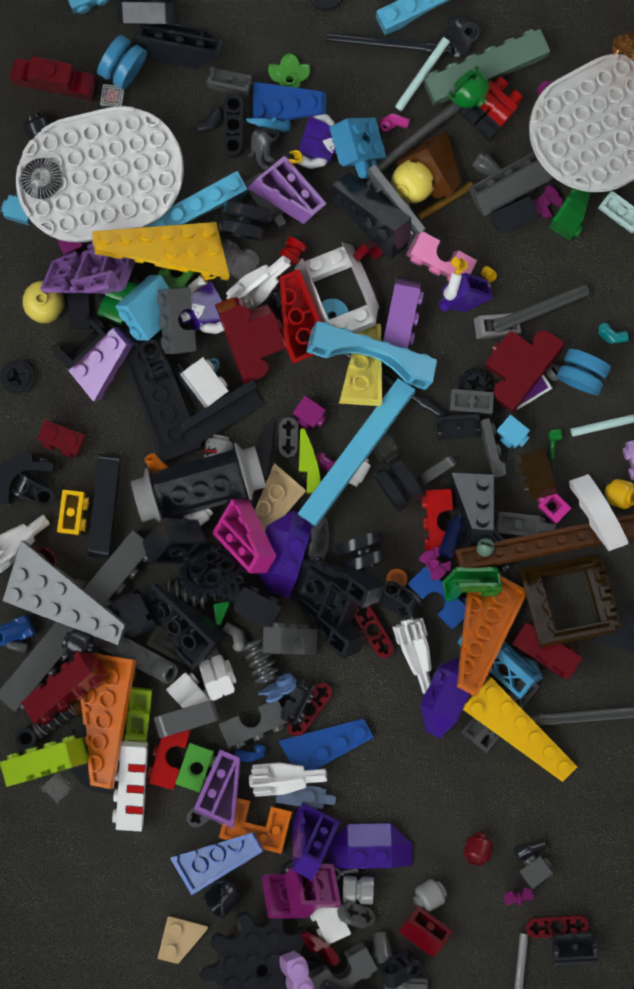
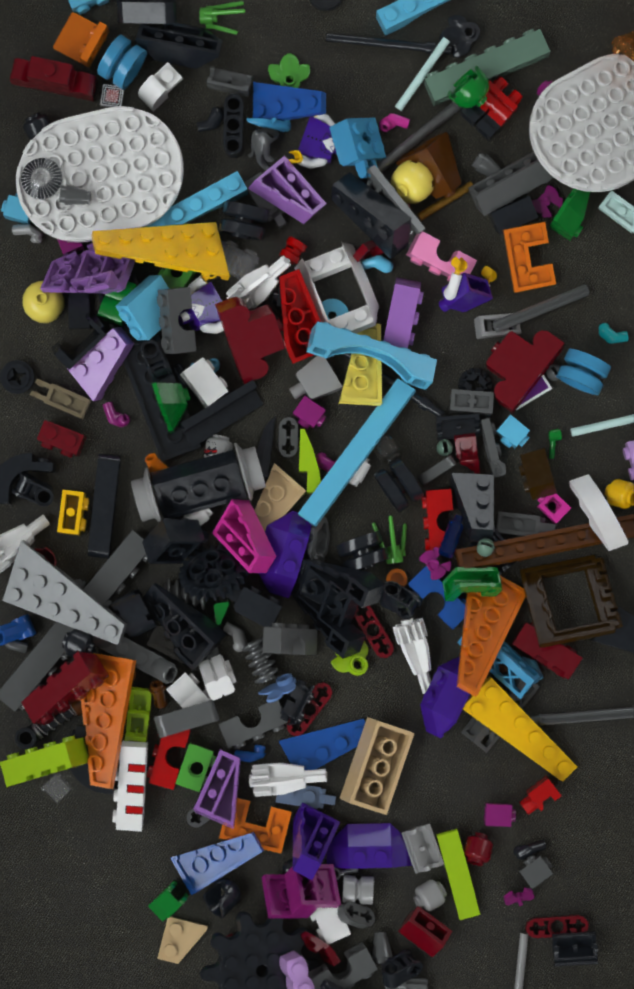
none -> light grey arm [12,224,43,243]
none -> dark tan hinge [30,379,91,420]
none -> orange bracket [53,12,109,68]
none -> dark grey cone [59,184,91,205]
none -> magenta arm [102,402,130,427]
none -> white brick [138,63,183,112]
none -> green piece [148,880,189,922]
none -> reddish brown pin [149,680,168,708]
none -> green wedge [152,382,191,434]
none -> bright green plant [200,1,246,35]
none -> light grey torso [289,356,343,401]
none -> lime plate [331,640,369,676]
none -> tan brick [340,717,414,815]
none -> medium azure arm [361,255,394,273]
none -> bright green plant [372,515,407,564]
none -> light grey hinge [401,824,444,874]
none -> sand green hinge [436,439,454,457]
none -> lime slope [436,829,480,920]
none -> dark red slope [454,433,480,474]
none -> magenta brick [484,803,516,827]
none -> orange plate [503,222,556,292]
none -> red hips [519,776,561,815]

